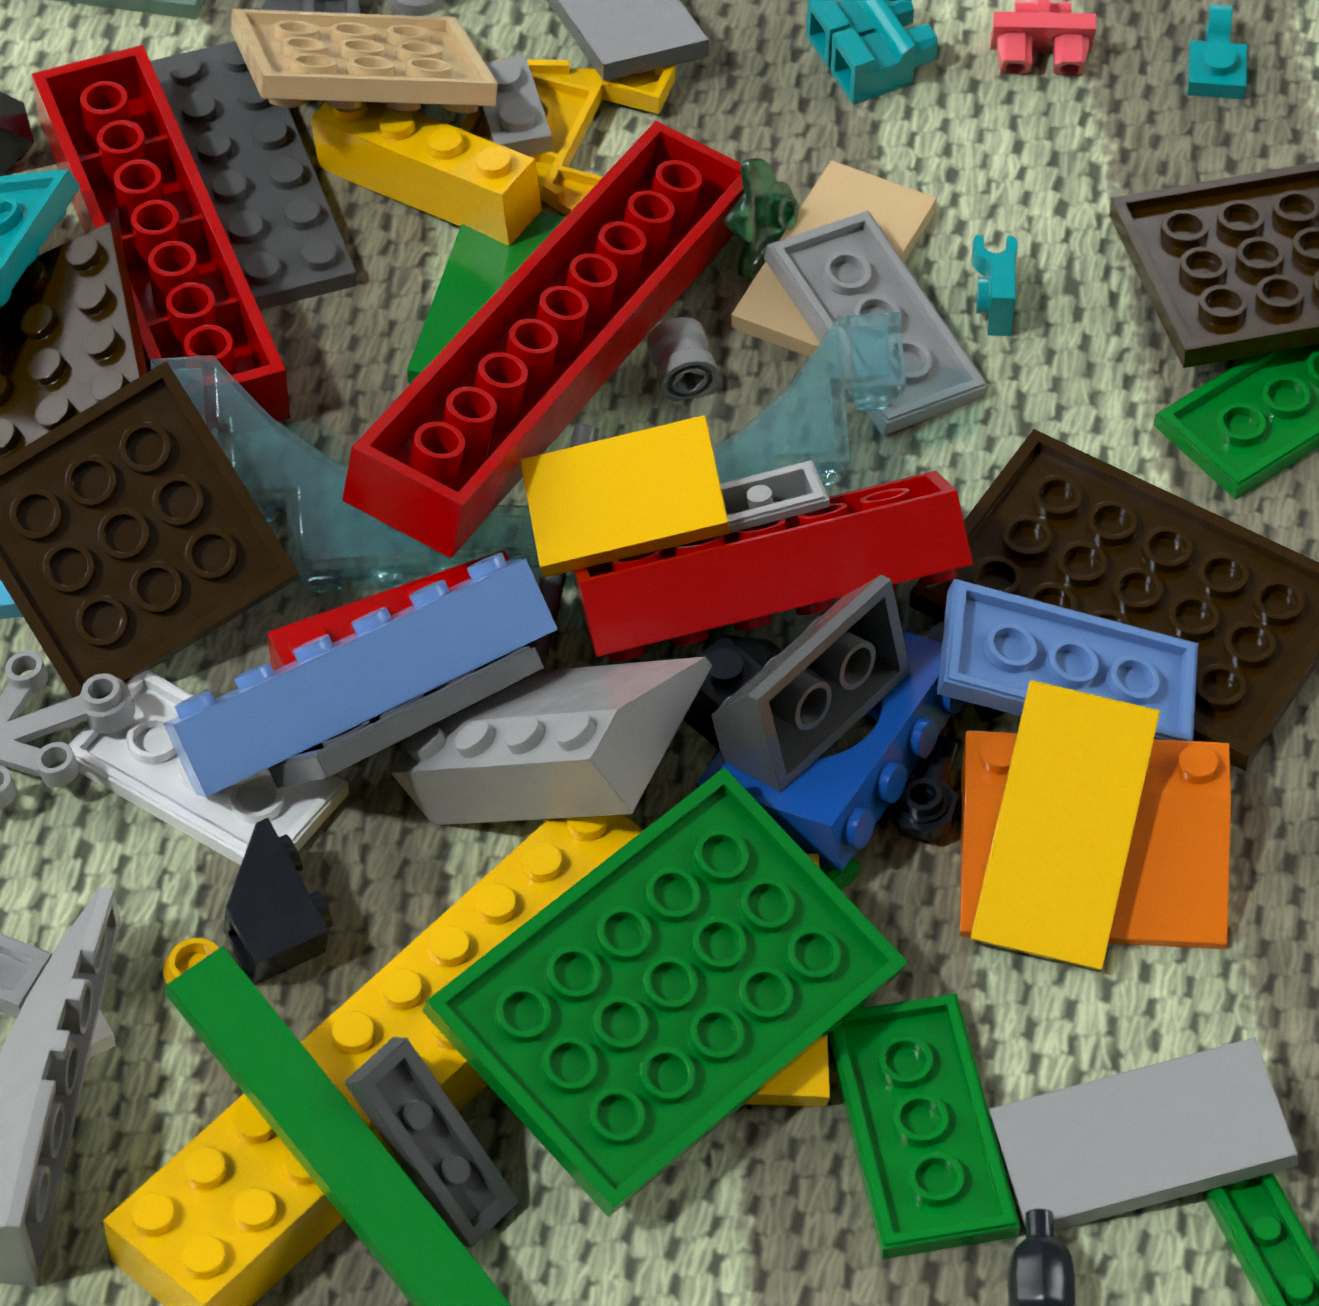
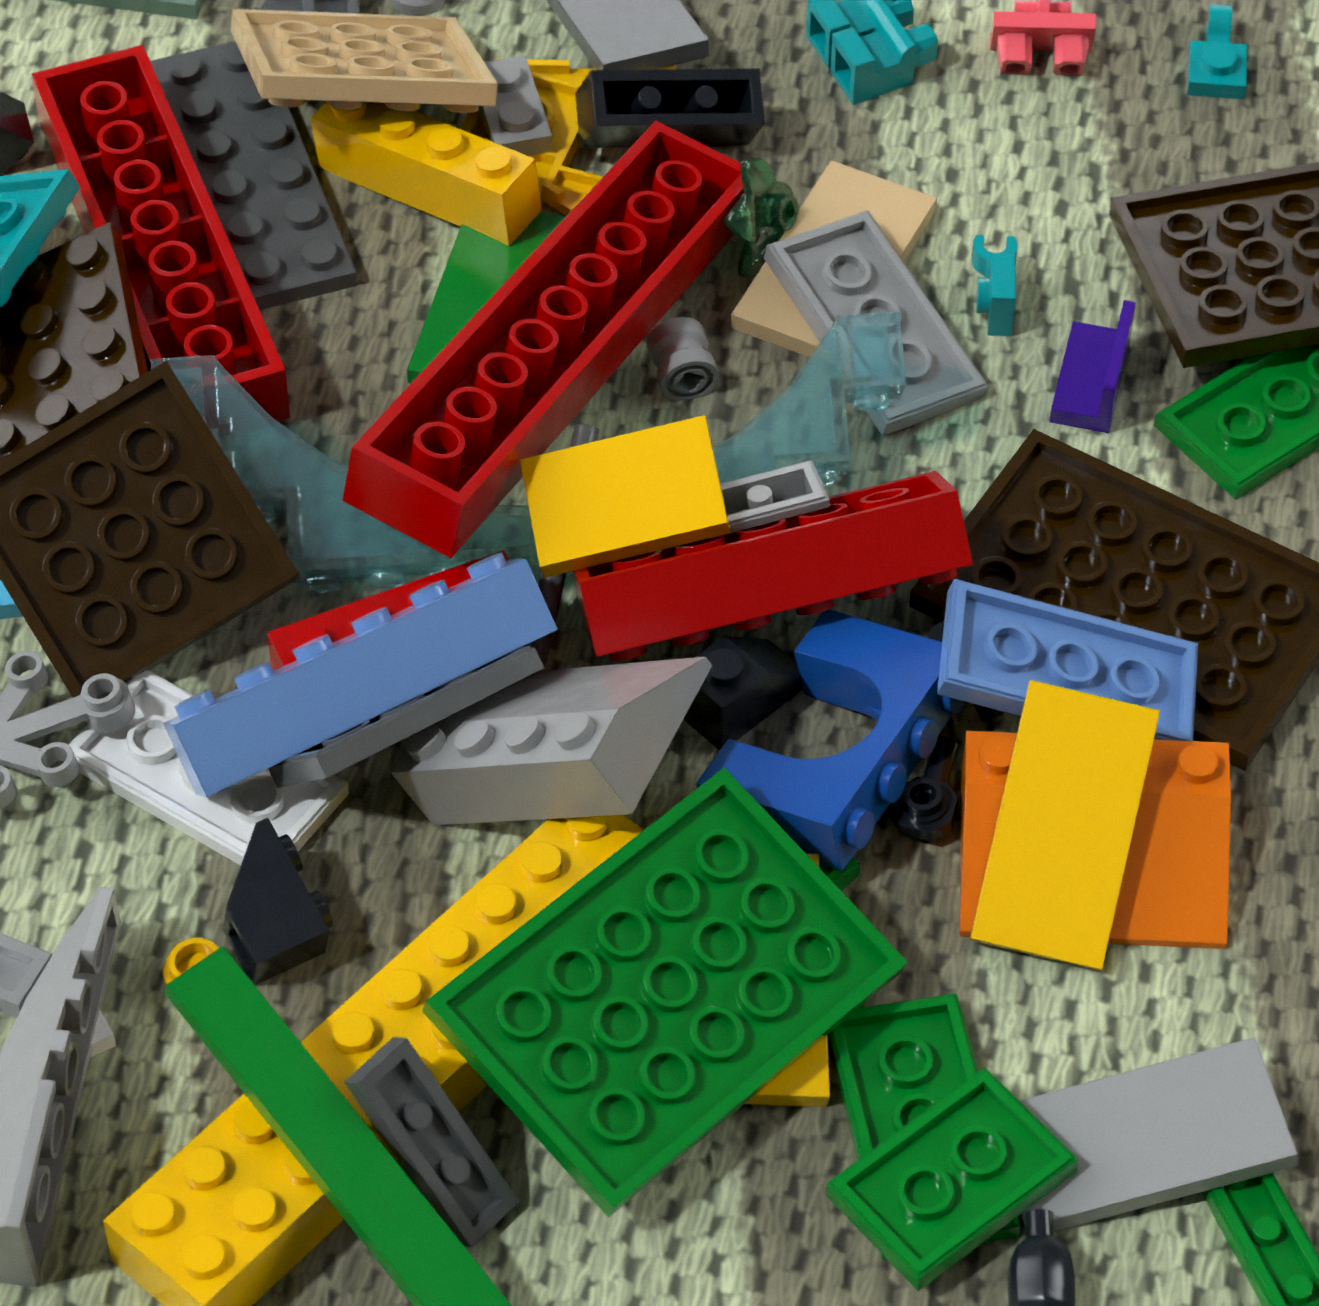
dark grey slope [711,574,911,792] -> none
none -> black brick [575,68,765,148]
none -> green tile [826,1067,1078,1291]
none -> dark purple panel [1049,300,1136,433]

